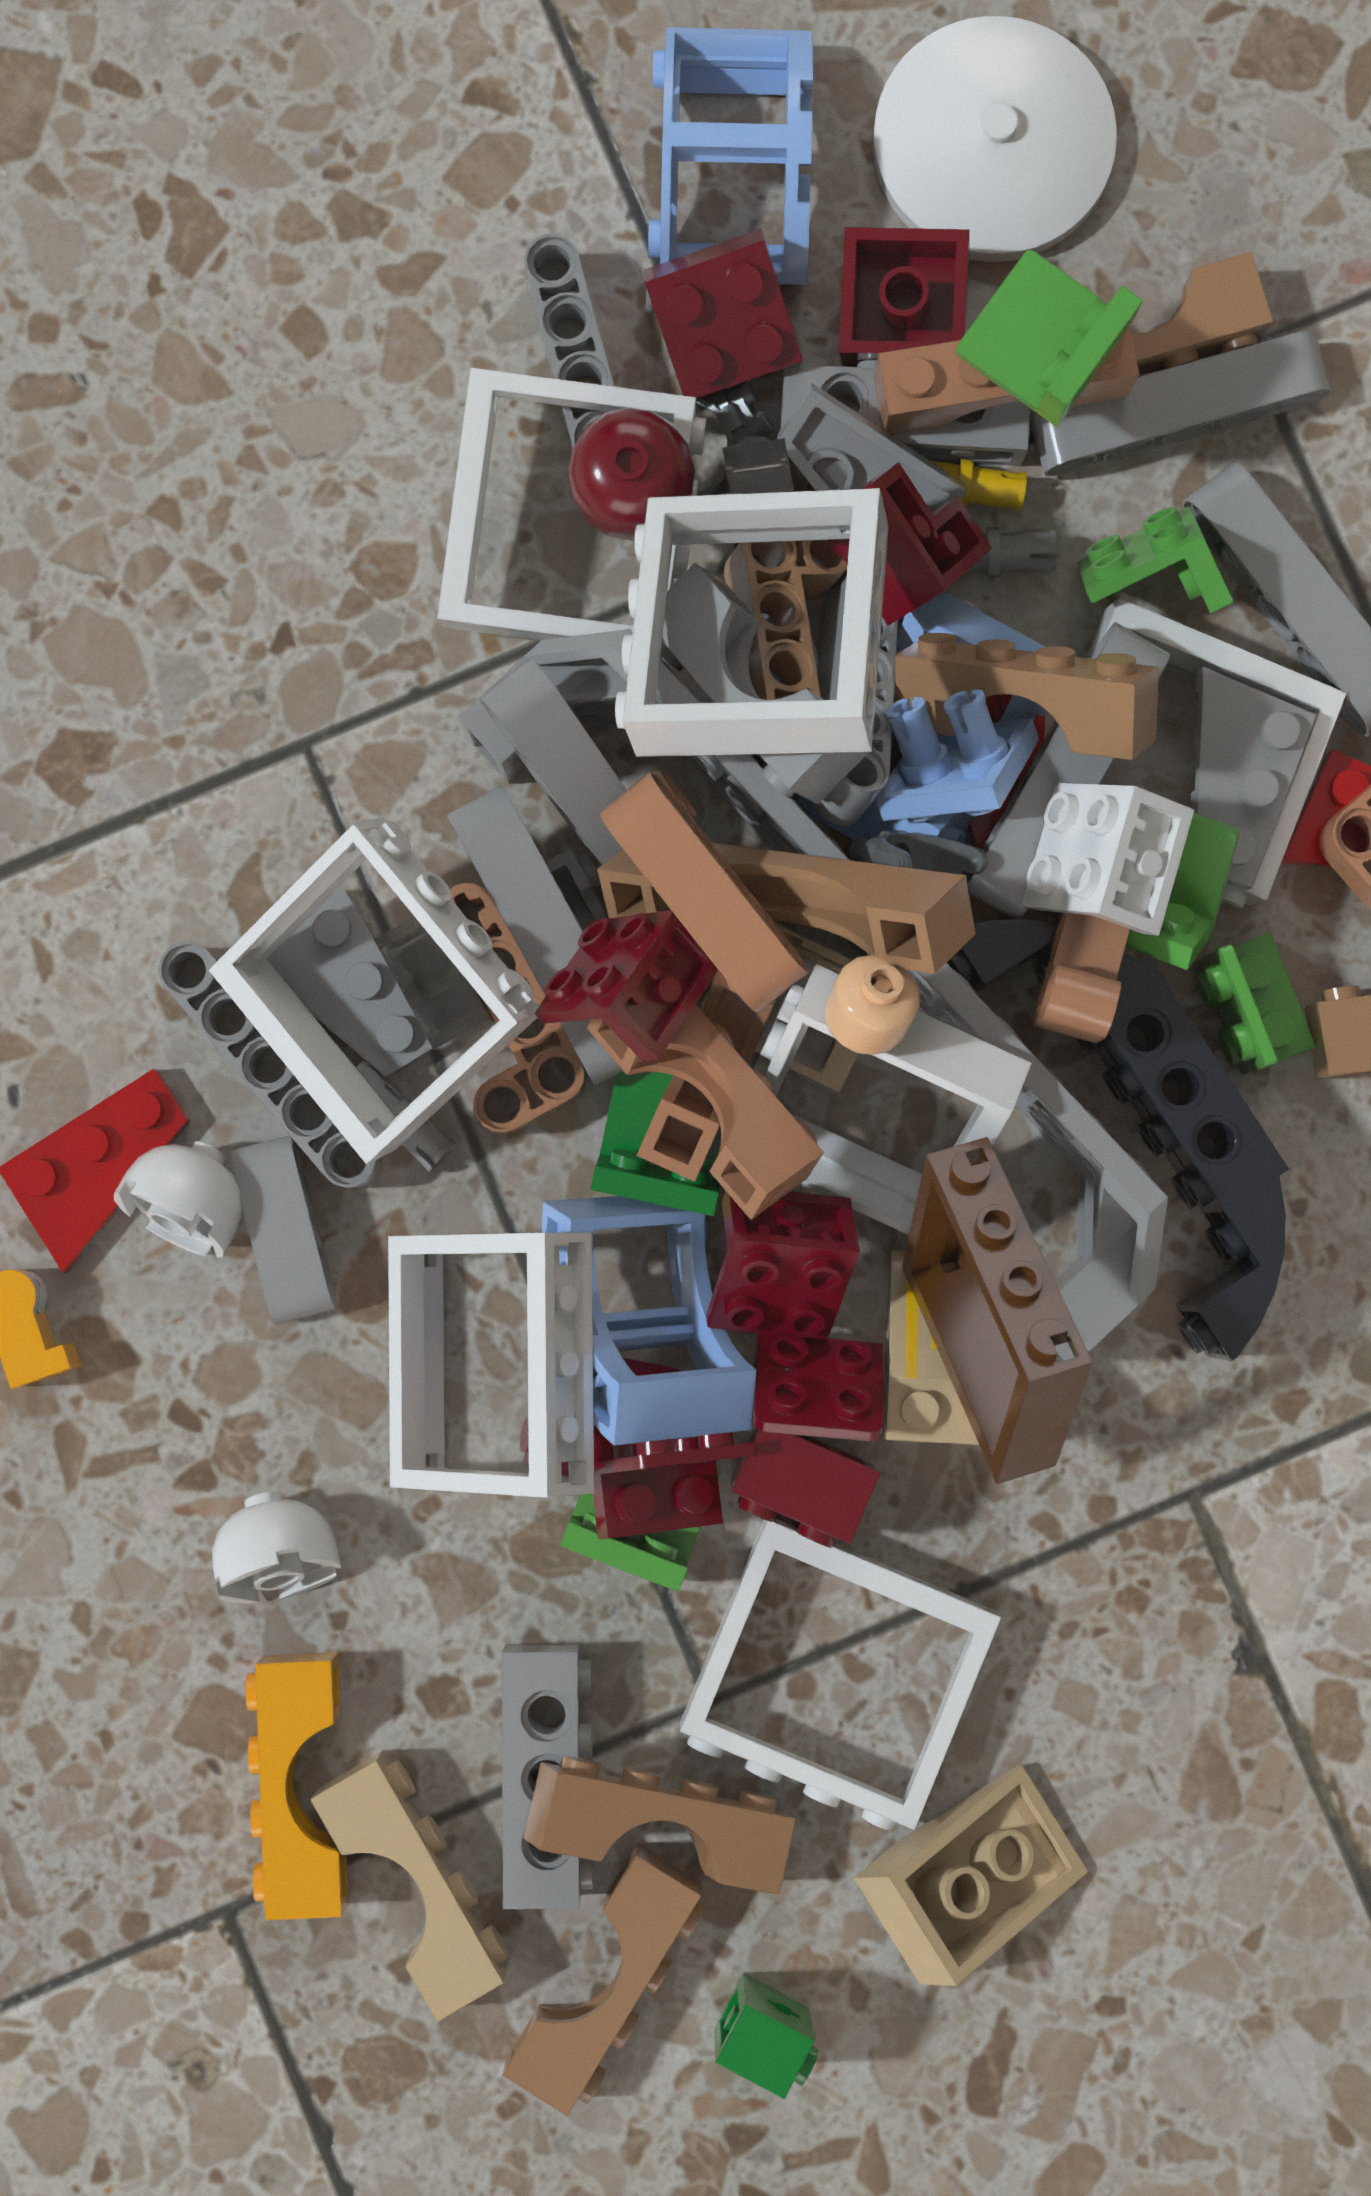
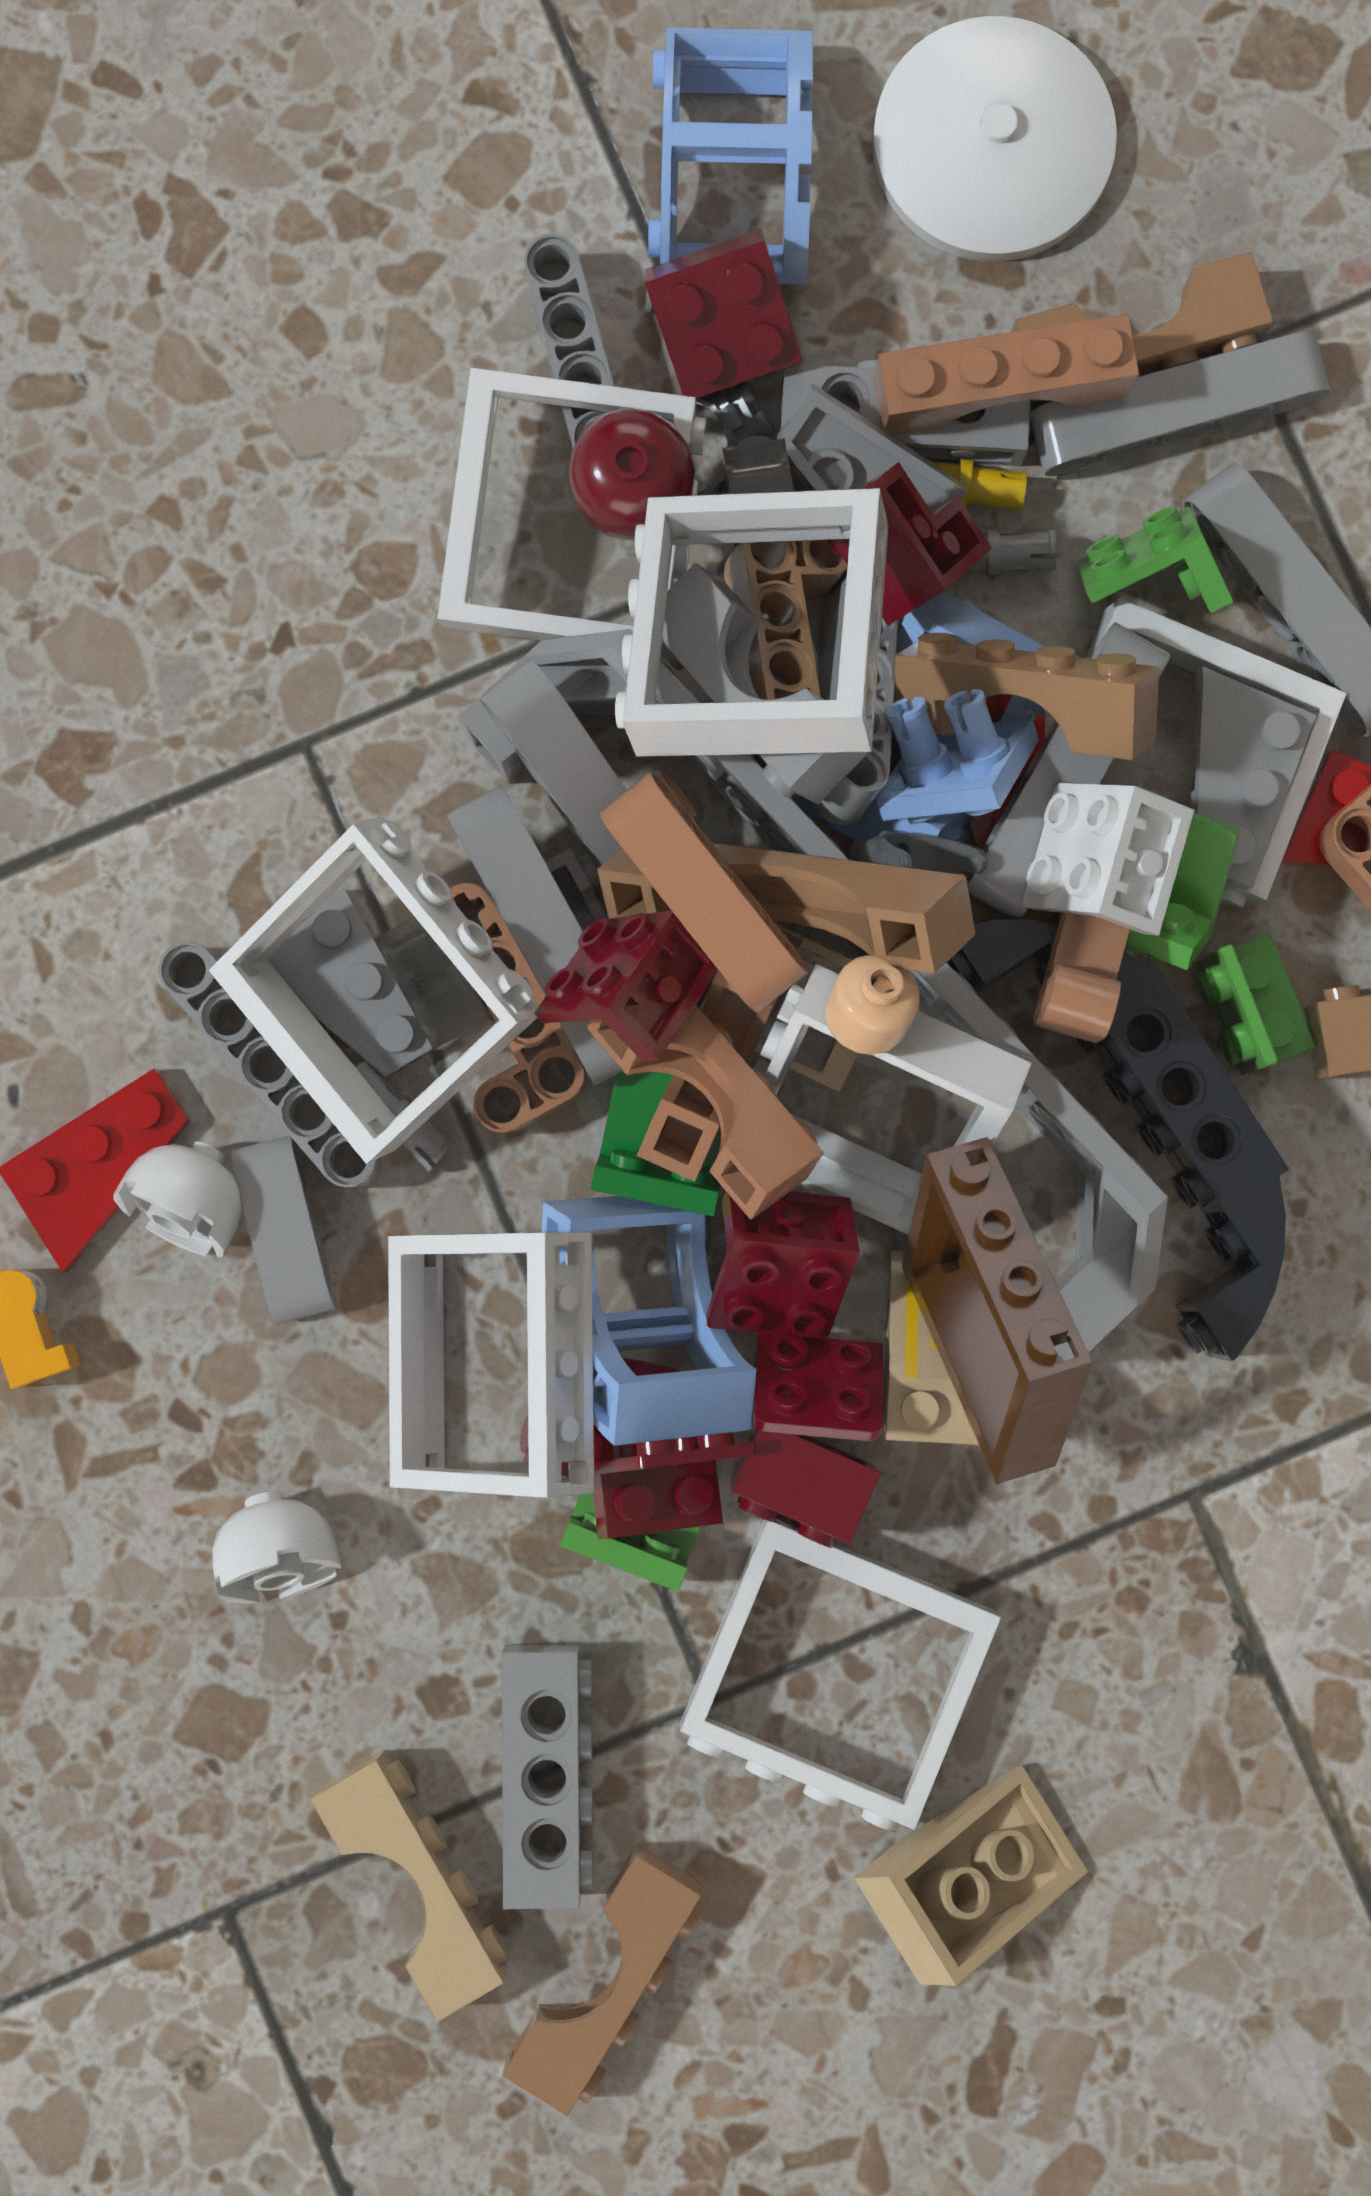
light orange arch [245,1652,349,1921] -> none
medium nougat arch [524,1756,796,1895] -> none
green brick [714,1973,819,2100] -> none
dark red brick [839,227,970,367] -> none
bright green bracket [955,250,1143,427] -> none

